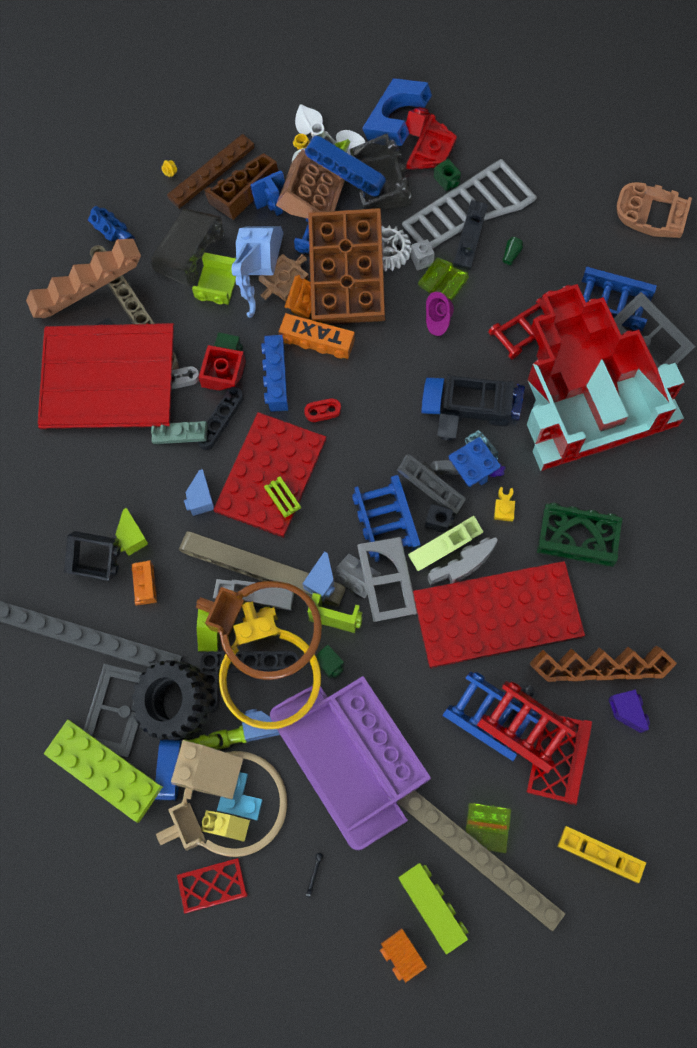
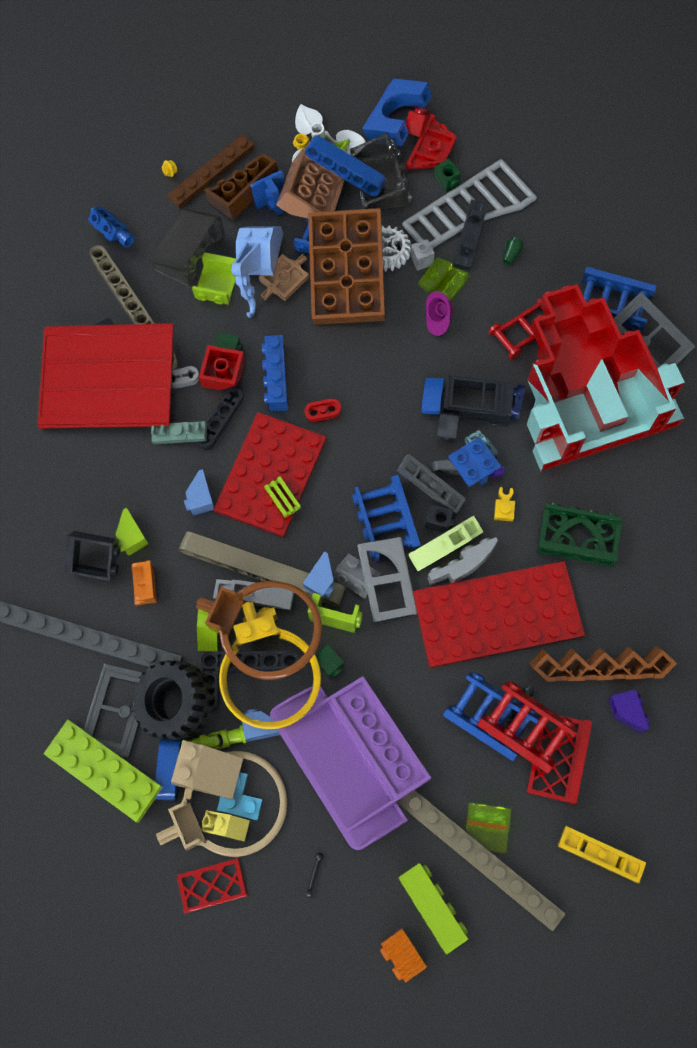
nougat brick [26,239,141,318] -> none
orange brick [279,313,355,359] -> none
orange plate [284,275,311,319] -> none
nougat slope [617,182,692,238] -> none

